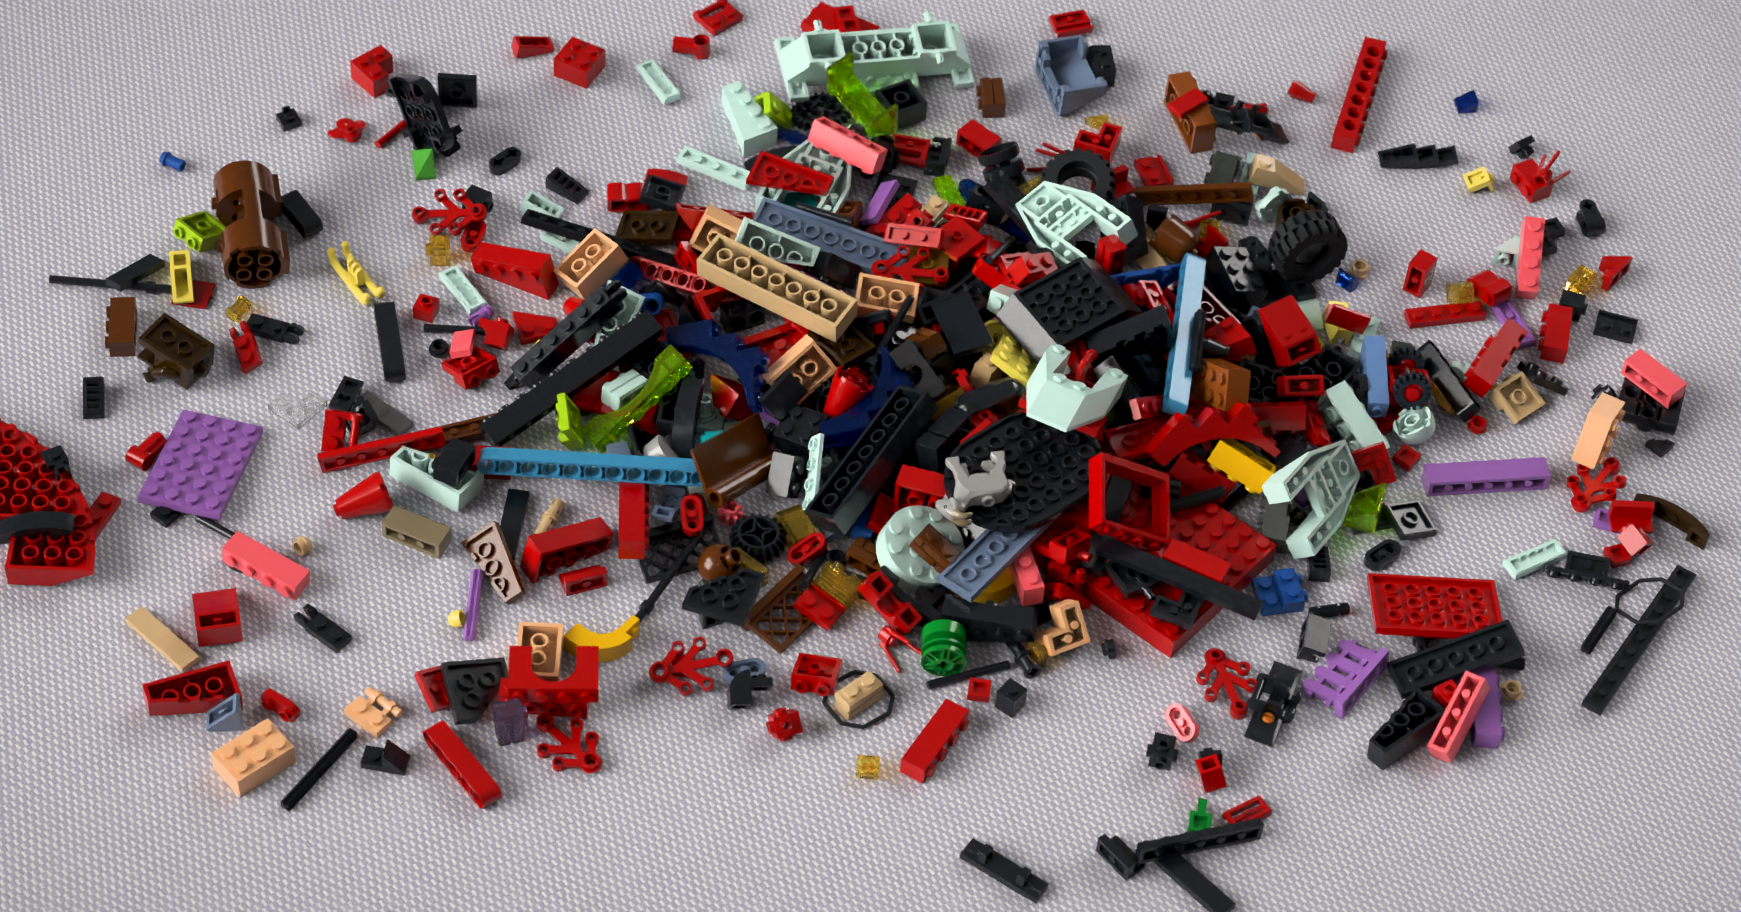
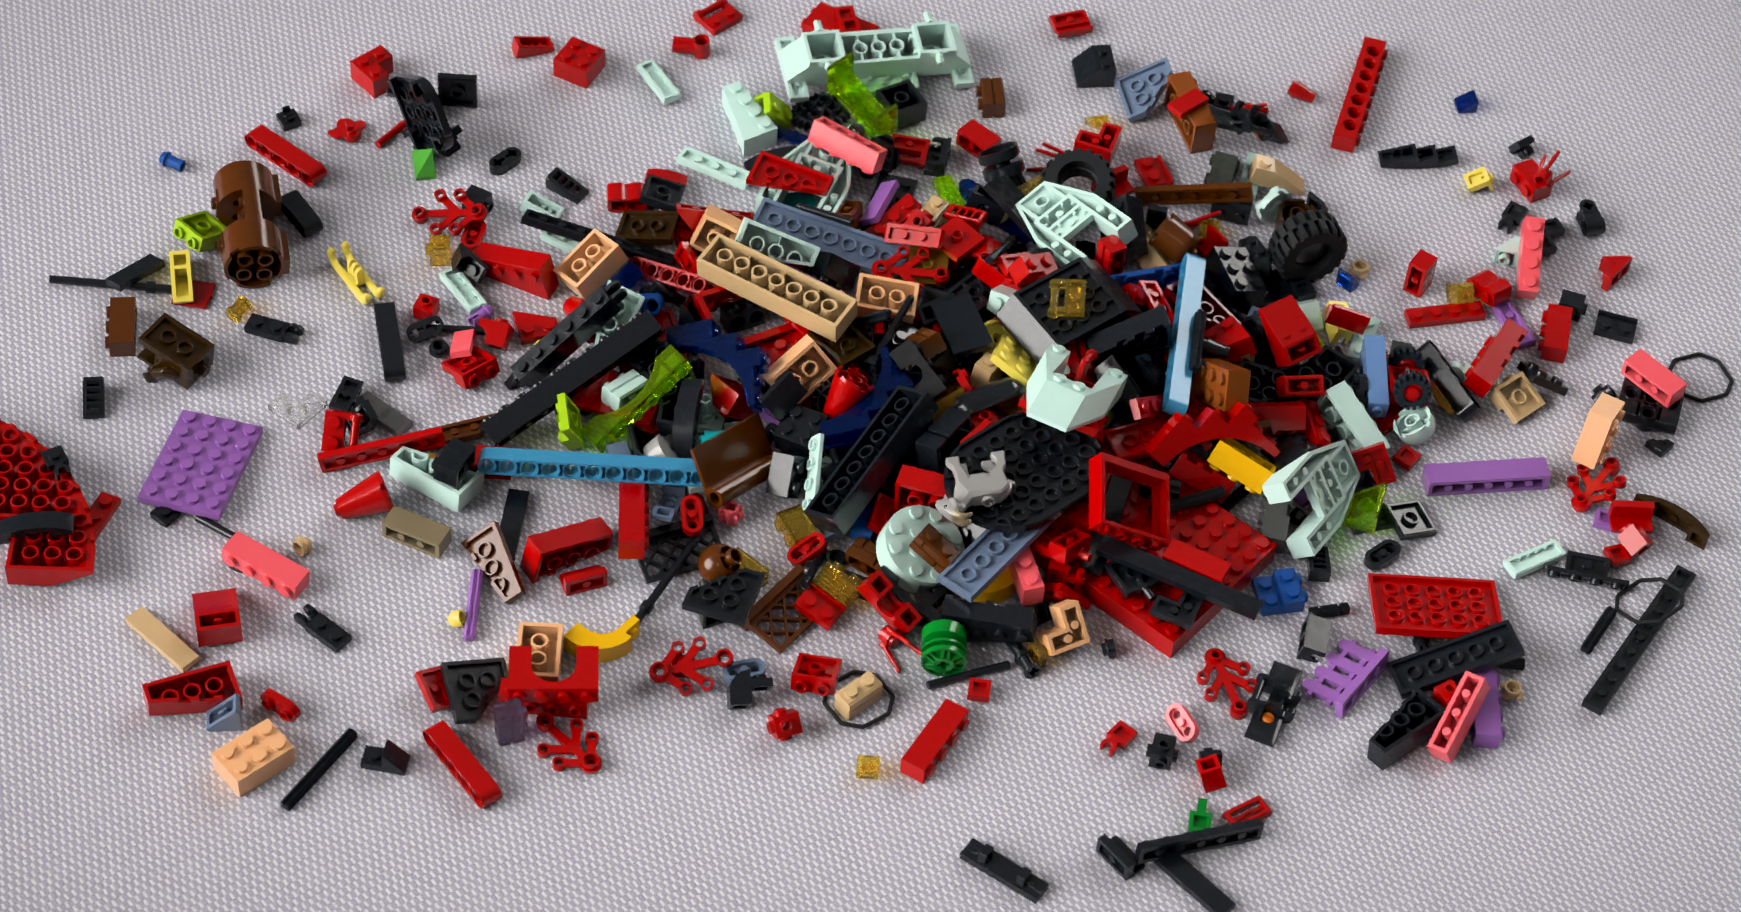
red piece [125,431,167,471] -> none
red hinge [229,320,263,374] -> none
light nougat plate [344,687,403,738] -> none
tan pin [534,498,565,534] -> none
black gear [729,512,787,565] -> none
black brick [995,678,1028,718] -> none
sand blue windscreen [1035,35,1108,116] -> none
red plate [1467,416,1487,434] -> none
clear yellow brick [1565,265,1597,295] -> none
none -> red beam [244,125,327,187]
none -> black beam [406,315,444,344]
none -> black slope [451,243,489,284]
none -> clear yellow plate [1047,279,1086,319]
none -> red plate [1100,720,1138,757]
none -> sand blue plate [1115,57,1173,123]
none -> black plate [1498,201,1528,234]
none -> black piece [1668,352,1734,403]

